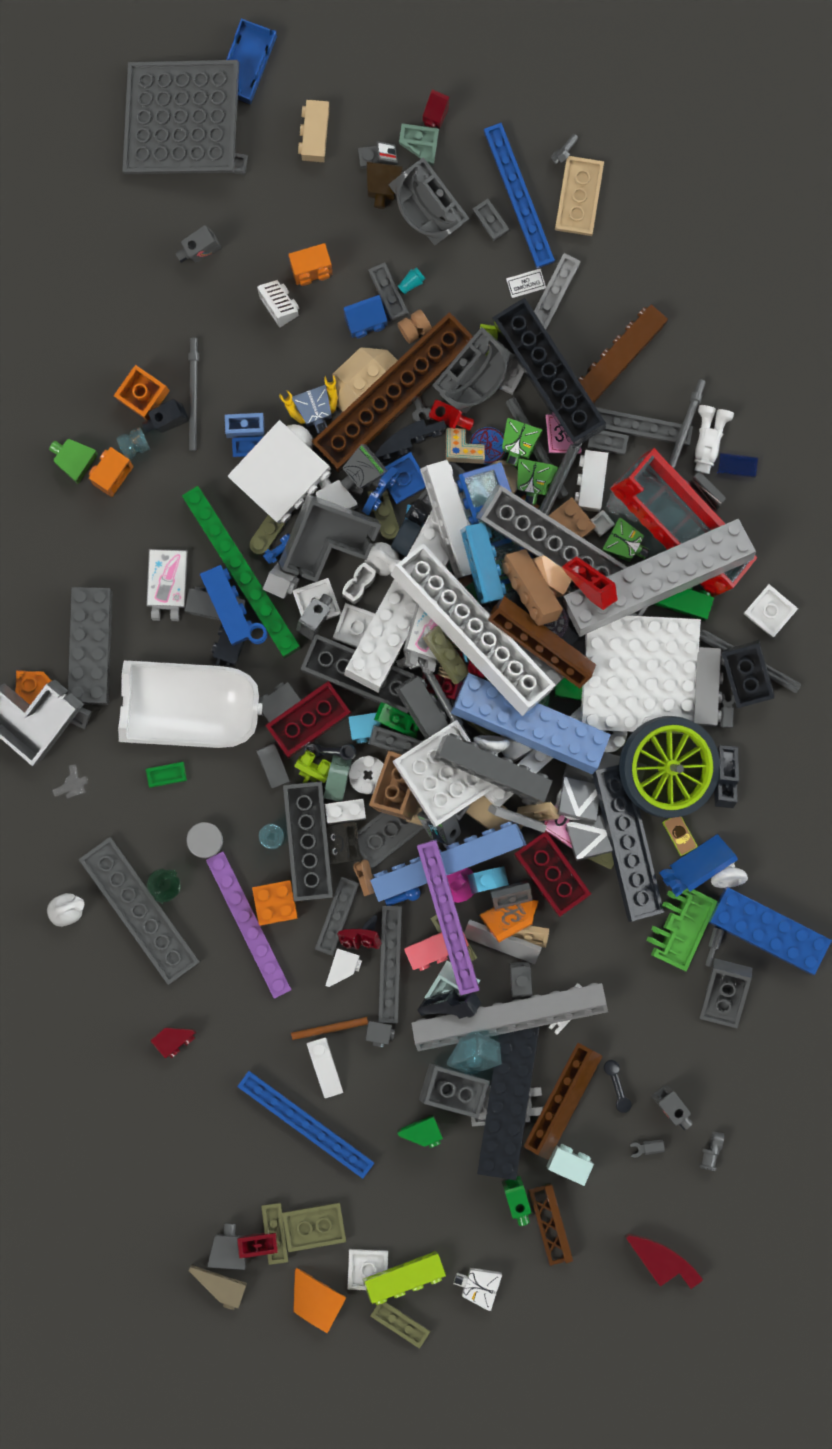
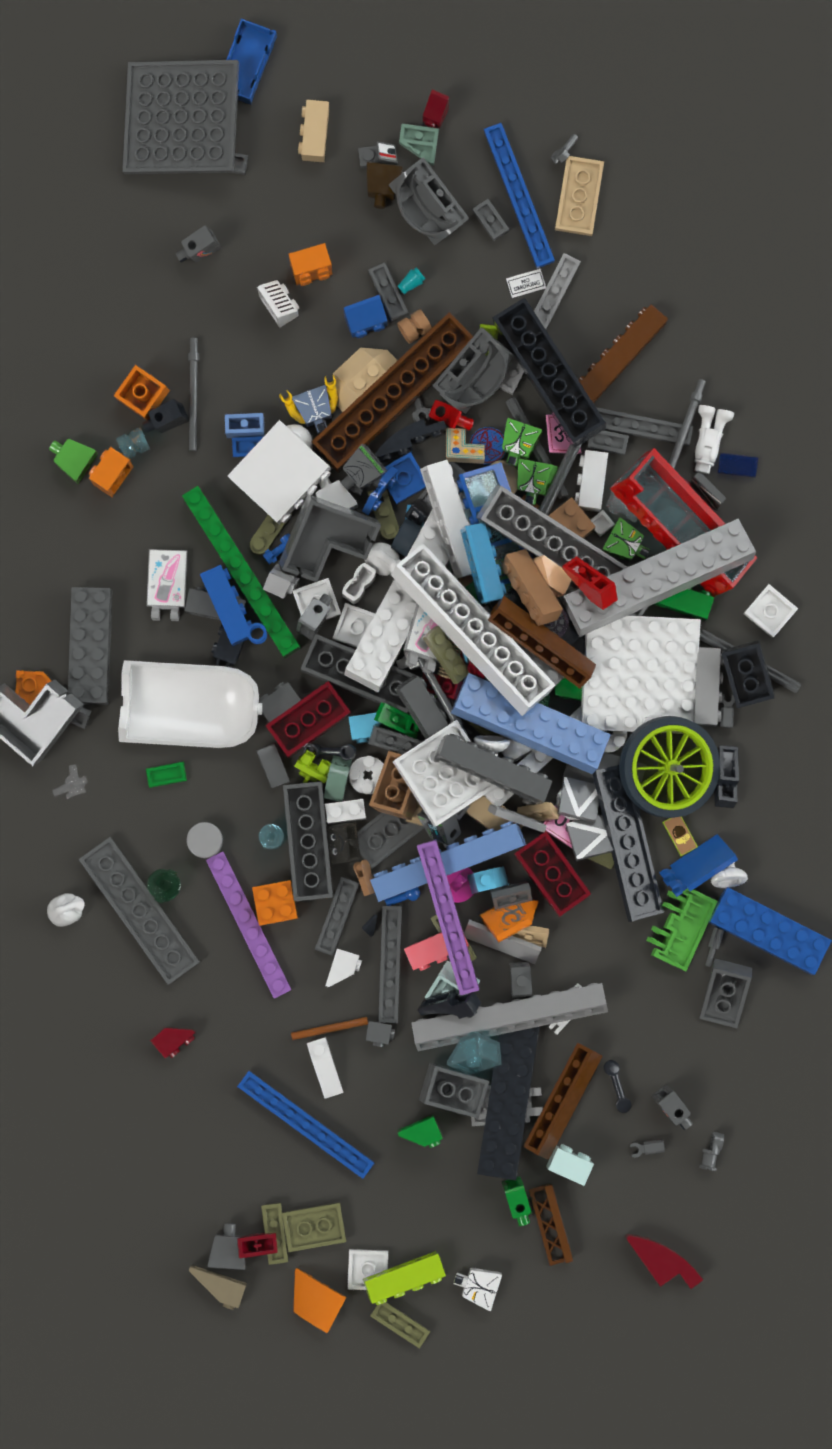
dark red slope [337,929,382,950] -> none

